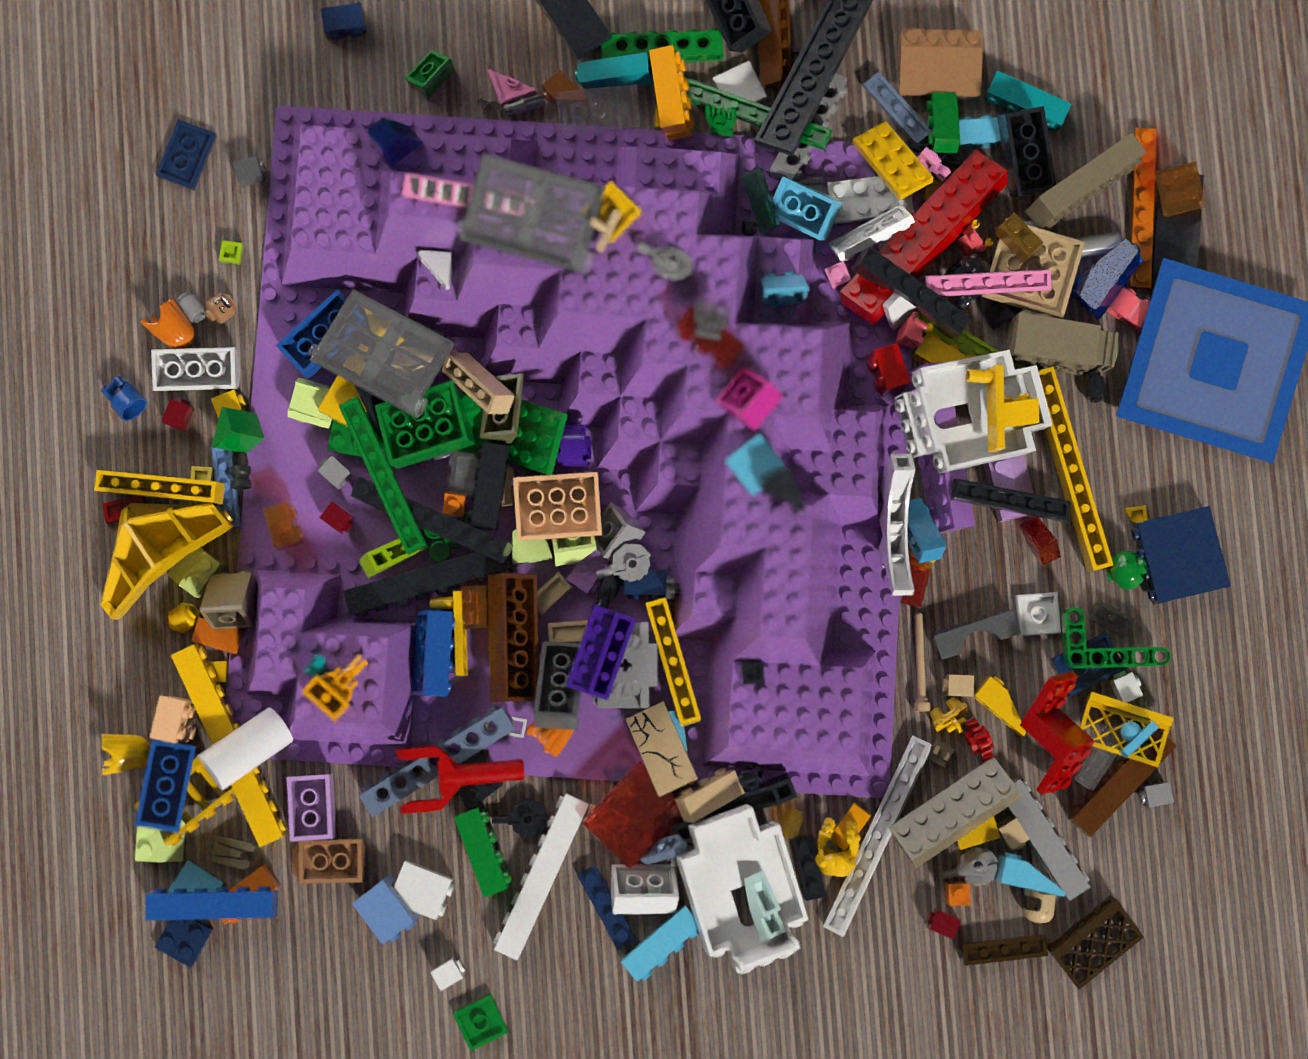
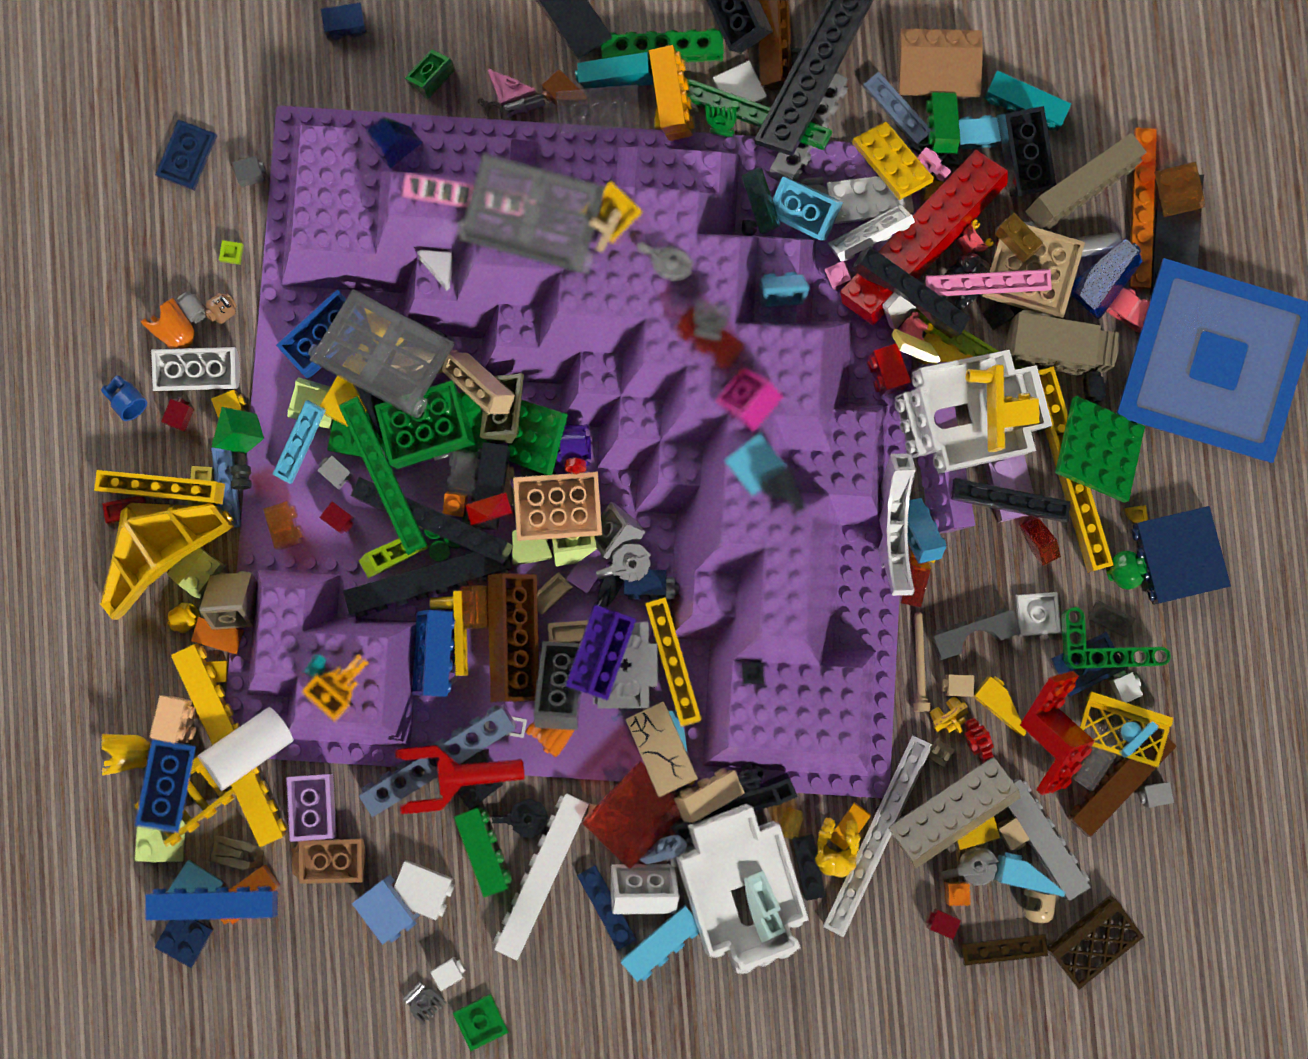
none -> medium azure tile [273,400,326,484]
none -> flat silver piece [403,981,447,1026]
none -> red slope [466,493,512,525]
none -> red tile [565,458,586,474]
none -> light yellow tile [892,329,941,365]
none -> green plate [1055,396,1145,503]

